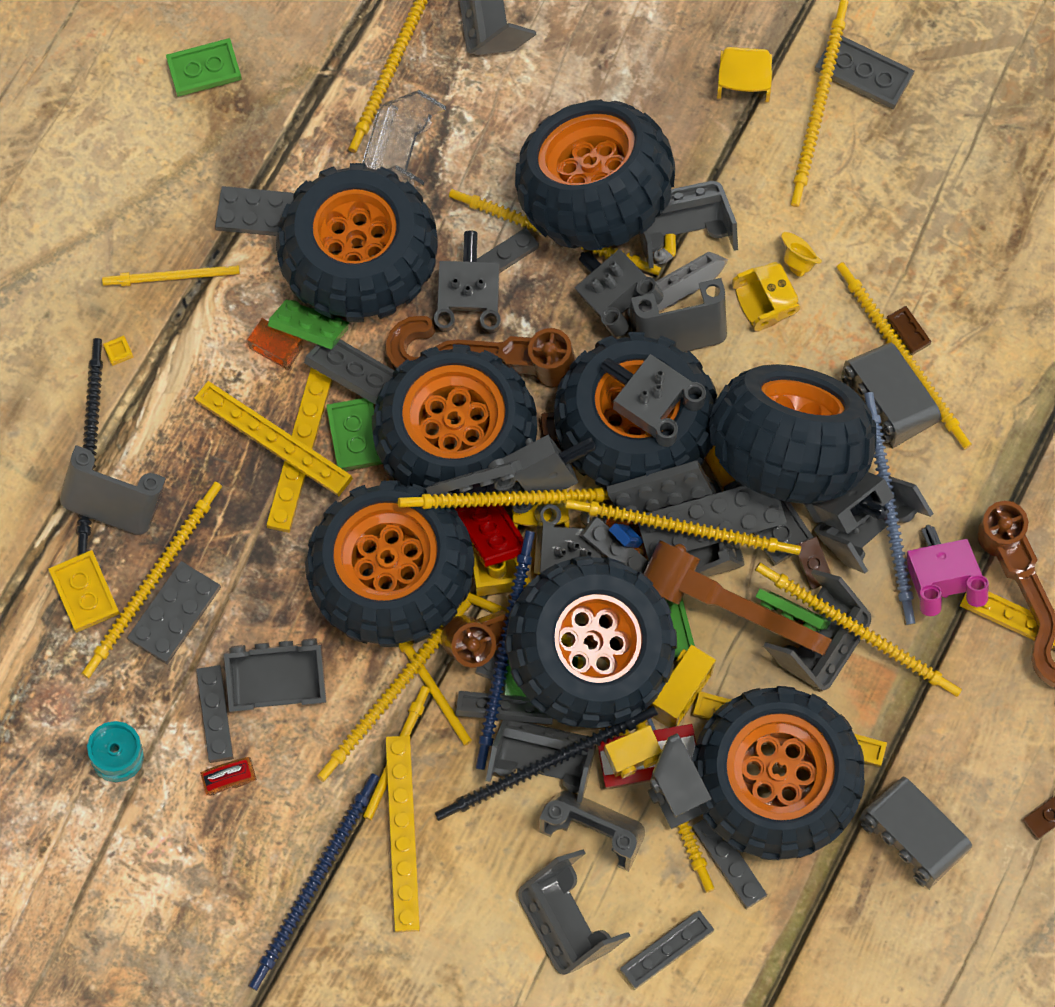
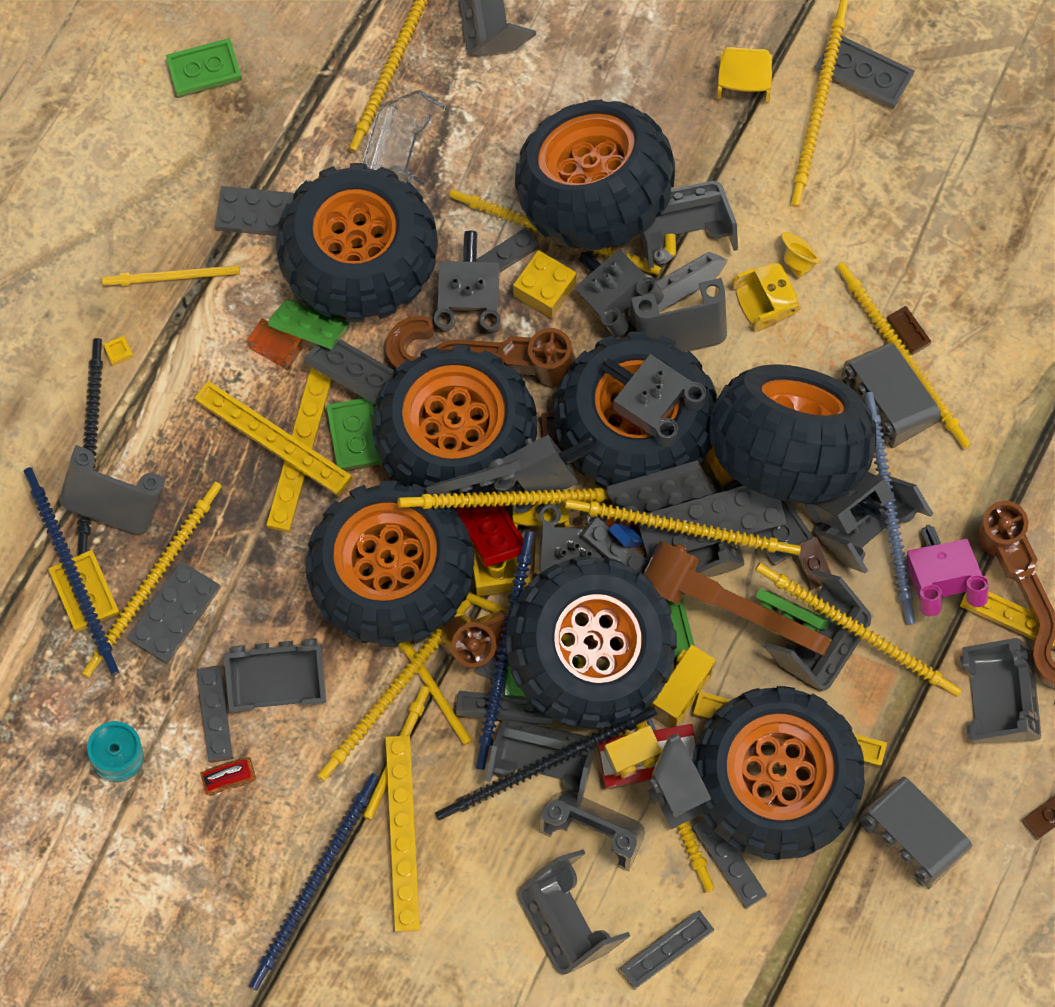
none -> dark blue hose [23,467,120,676]
none -> yellow brick [513,250,577,319]
none -> dark grey windscreen [960,638,1041,743]

